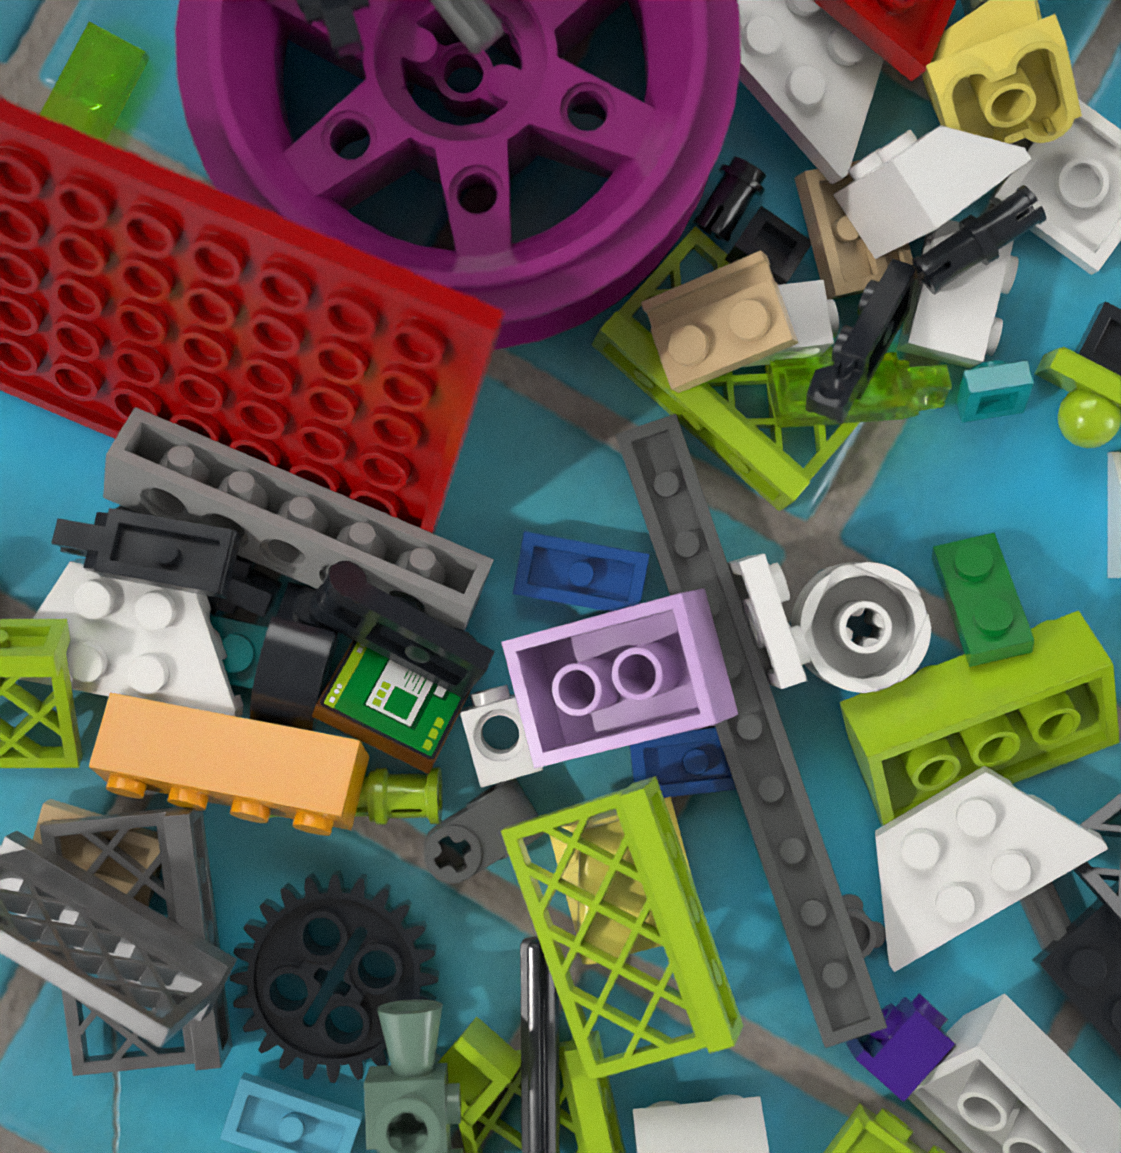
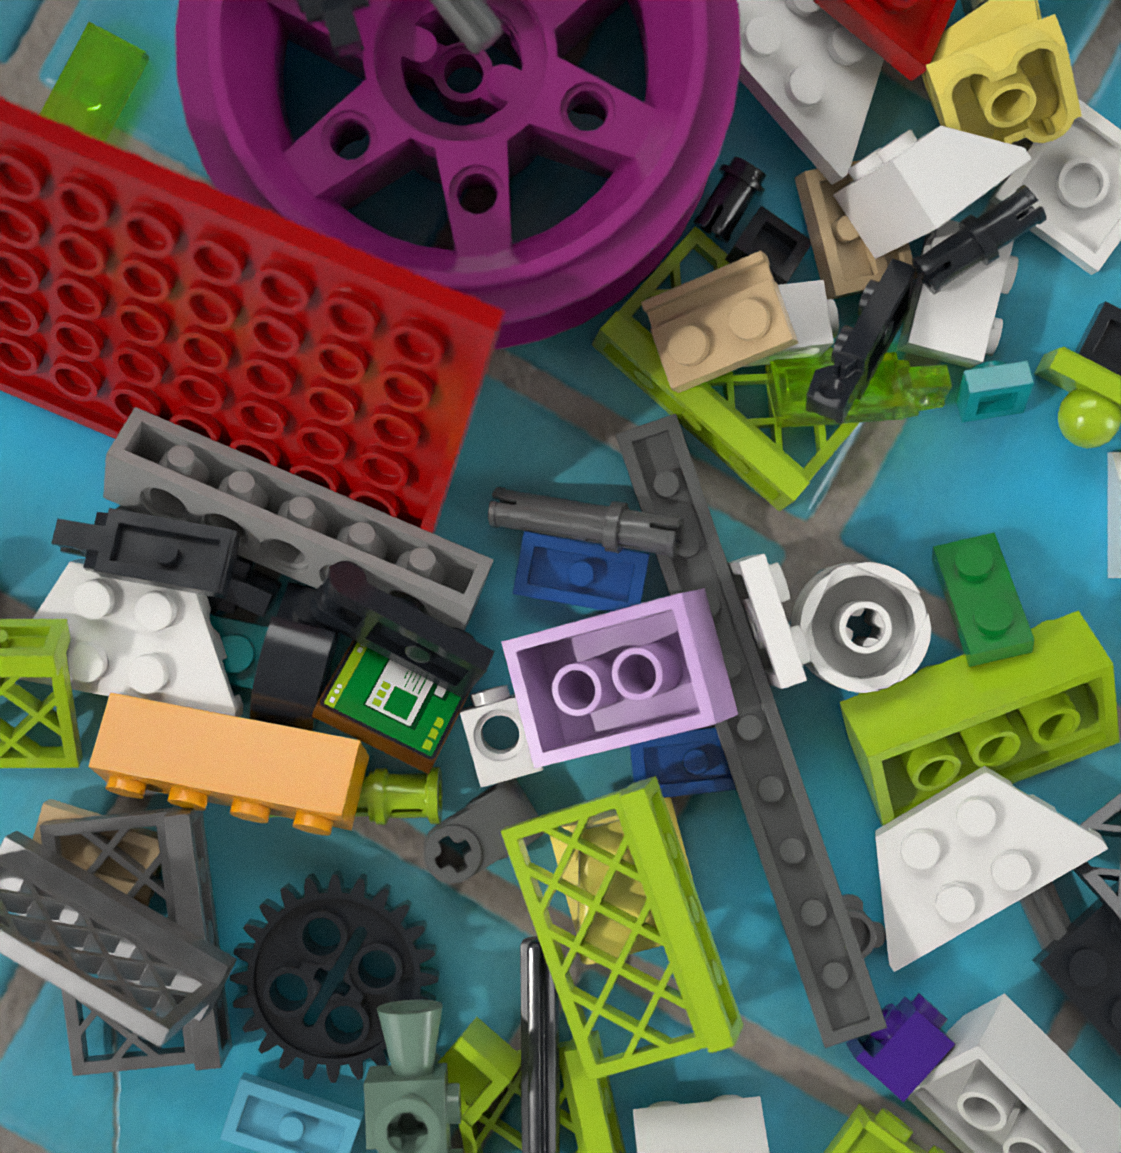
none -> dark grey pin [488,487,684,558]

